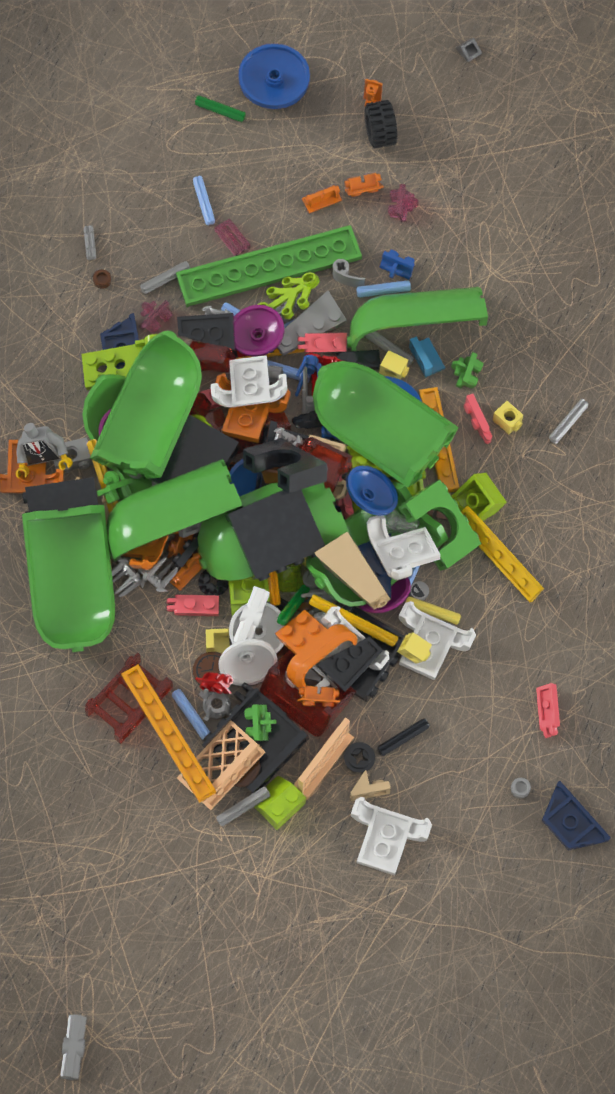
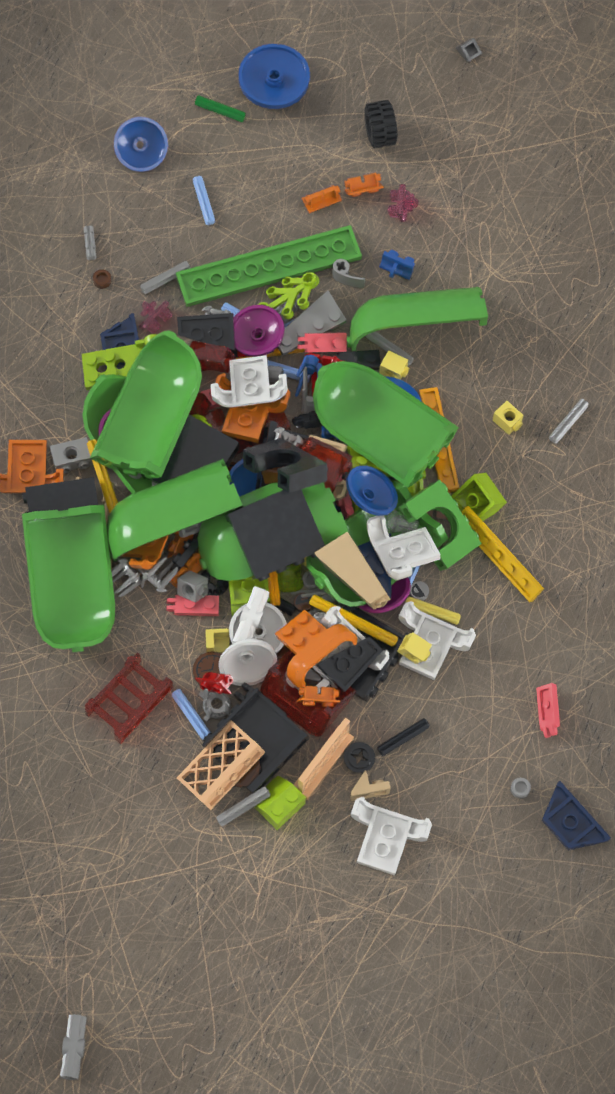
torso [16,423,73,478] -> none
bright green hips [96,470,134,504] -> none
light orange tile [121,665,217,803] -> none
clear pink tile [215,218,250,256] -> none
bright green hips [245,704,277,741] -> none
green axle [277,585,310,626] -> none
light blue axle [356,280,411,298] -> none
orange hinge [364,79,383,105] -> none
dark azure panel [409,336,445,378] -> none
bright green hips [451,352,484,389] -> none
coral hinge [464,394,492,444] -> none
none -> blue dish [114,117,168,172]
none -> light grey brick [177,571,208,603]

